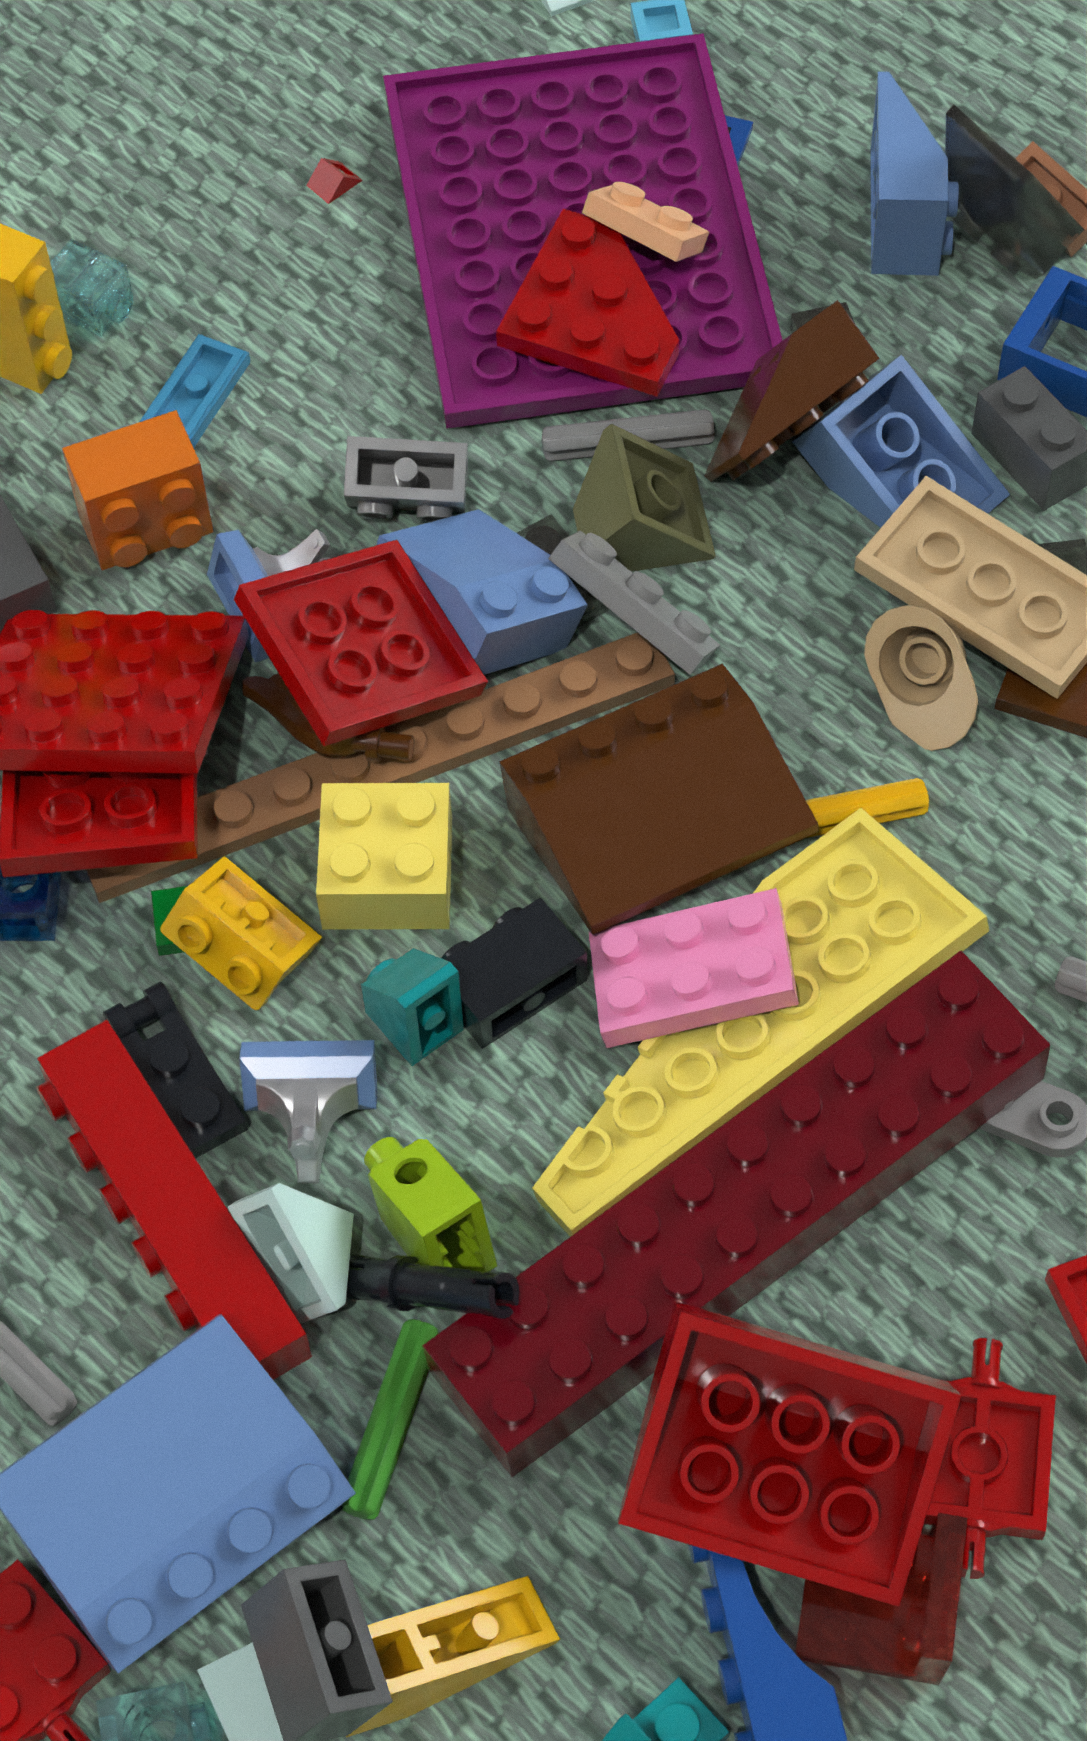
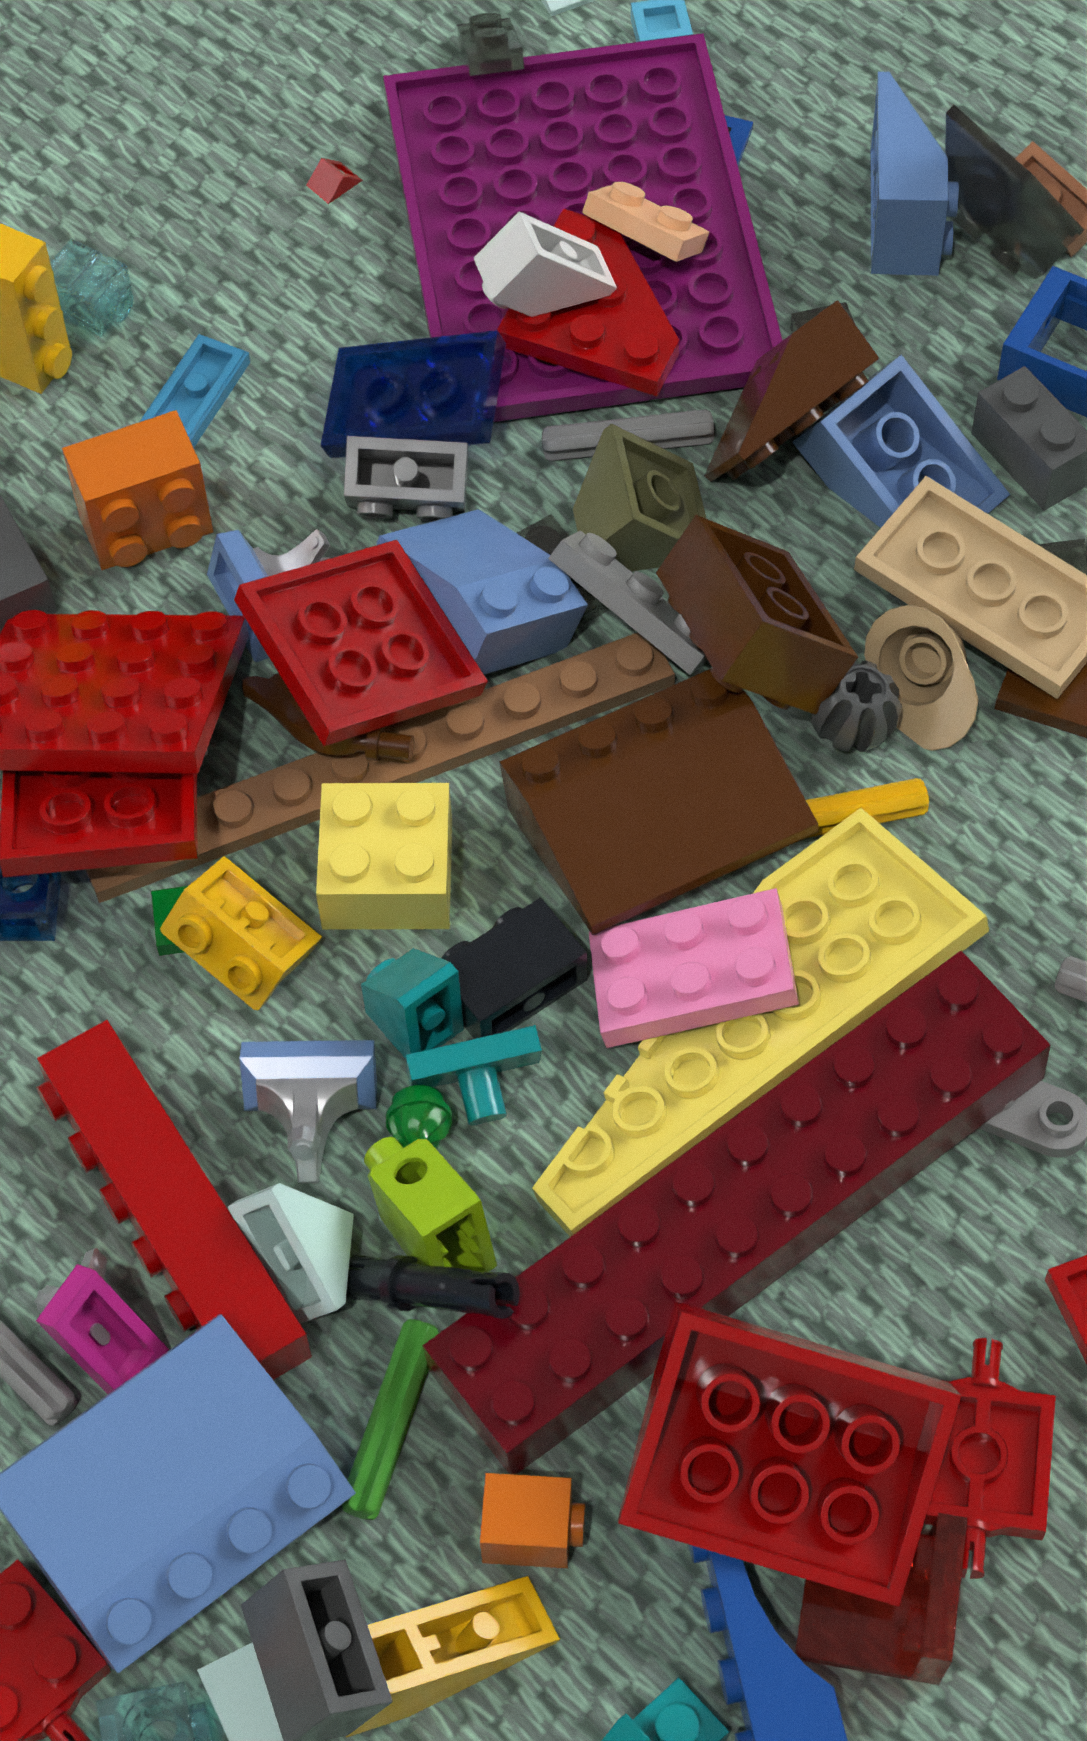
black plate [103,981,248,1158] -> none
none -> dark pink piece [35,1248,169,1394]
none -> clear blue plate [320,330,506,458]
none -> green plate [385,1085,452,1149]
none -> teal tile [406,1025,542,1126]
none -> clear smoke plate [457,13,524,76]
none -> white slope [474,212,617,317]
none -> orange brick [480,1473,585,1568]
none -> reddish brown brick [656,515,858,715]
none -> dark grey piece [811,661,902,752]

